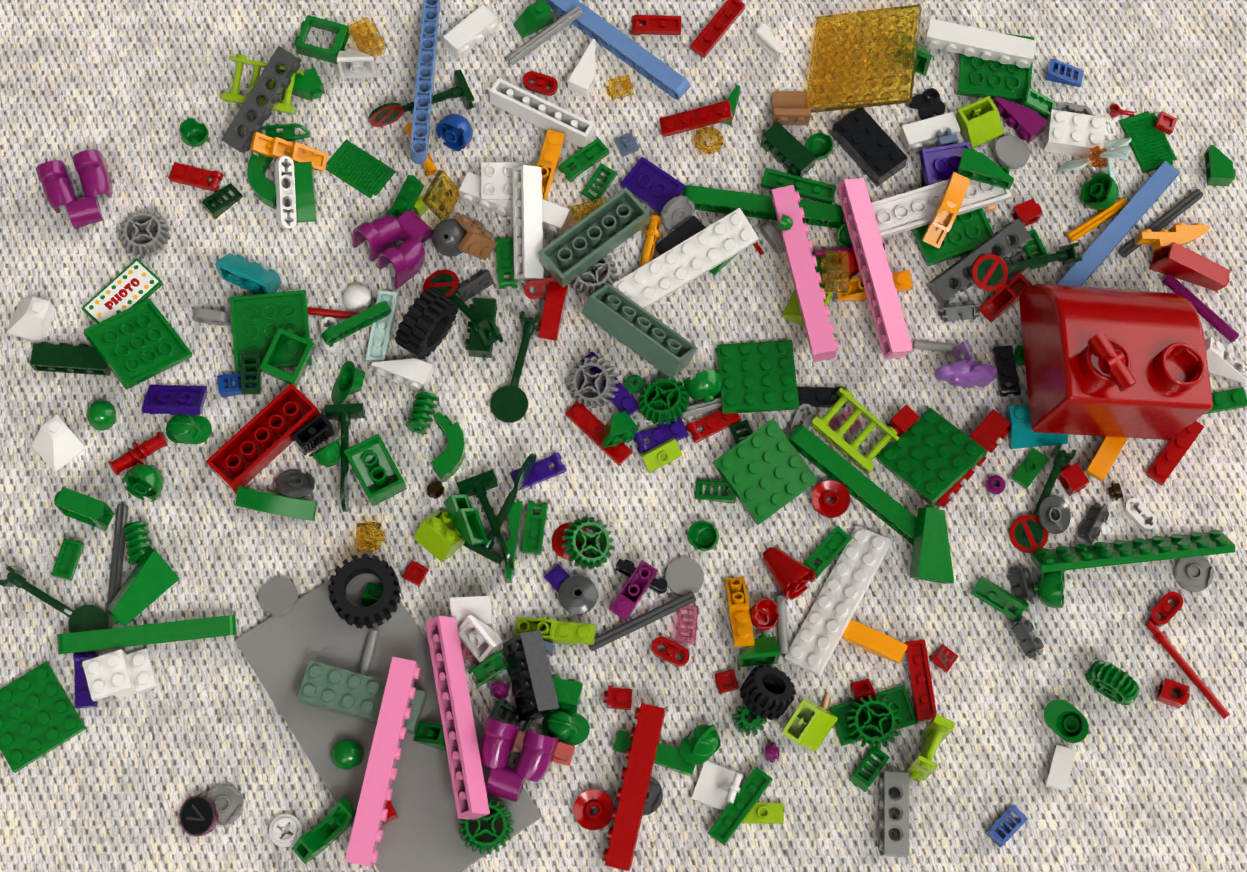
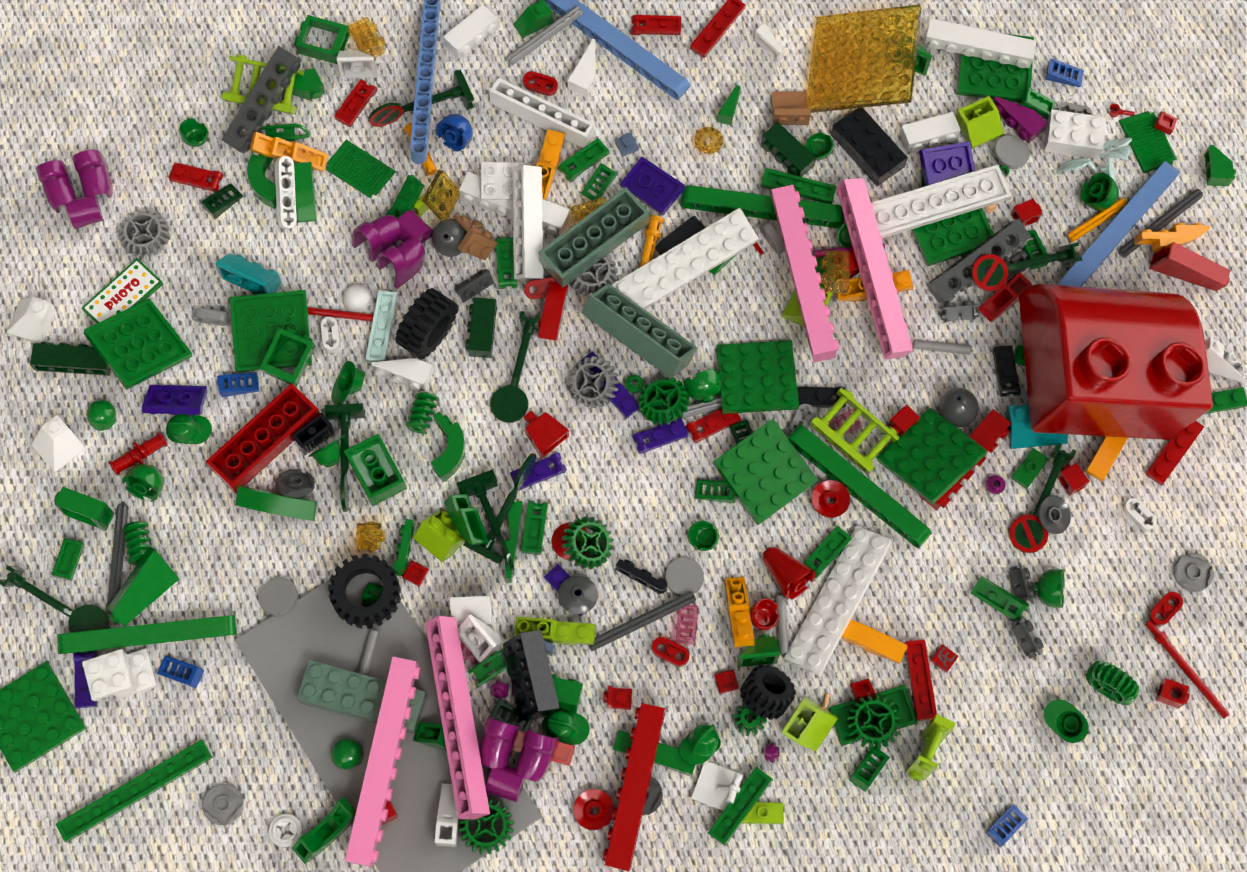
black tile [179,795,219,837] -> none
dark green slope [241,354,262,395] -> none
green beam [321,301,392,345] -> none
dark green piece [423,270,504,352] -> none
dark brown plate [427,481,445,499] -> none
red plate [565,401,633,466] -> none
green slope [602,411,639,448] -> none
clear yellow brick [606,75,635,100] -> none
magenta slope [609,560,658,621] -> none
lime plate [640,438,683,473] -> none
red plate [659,100,733,137] -> none
light grey tile [660,196,695,230] -> none
green hinge [778,214,793,231] -> none
light grey brick [878,771,909,857] -> none
black plate [909,88,945,120] -> none
green slope [910,504,954,584] -> none
light orange slope [922,172,970,248] -> none
medium lavender piece [934,341,997,388] -> none
sand blue tile [935,128,958,147] -> none
green slope [957,148,1014,190] -> none
green plate [1031,530,1235,573] -> none
white slope [1046,745,1077,792] -> none
dark grey hinge [1078,503,1109,544] -> none
red piece [1087,332,1137,392] -> none
clear orange gear [1088,145,1108,169] -> none
dark brown plate [1108,482,1123,501] -> none
magenta axle [1163,274,1239,342] -> none
none -> green plate [56,740,213,843]
none -> blue slope [157,655,204,688]
none -> red plate [334,79,377,128]
none -> green plate [392,519,415,576]
none -> white slope [434,784,460,847]
none -> red torso [524,411,569,459]
none -> dark grey piece [939,388,979,427]

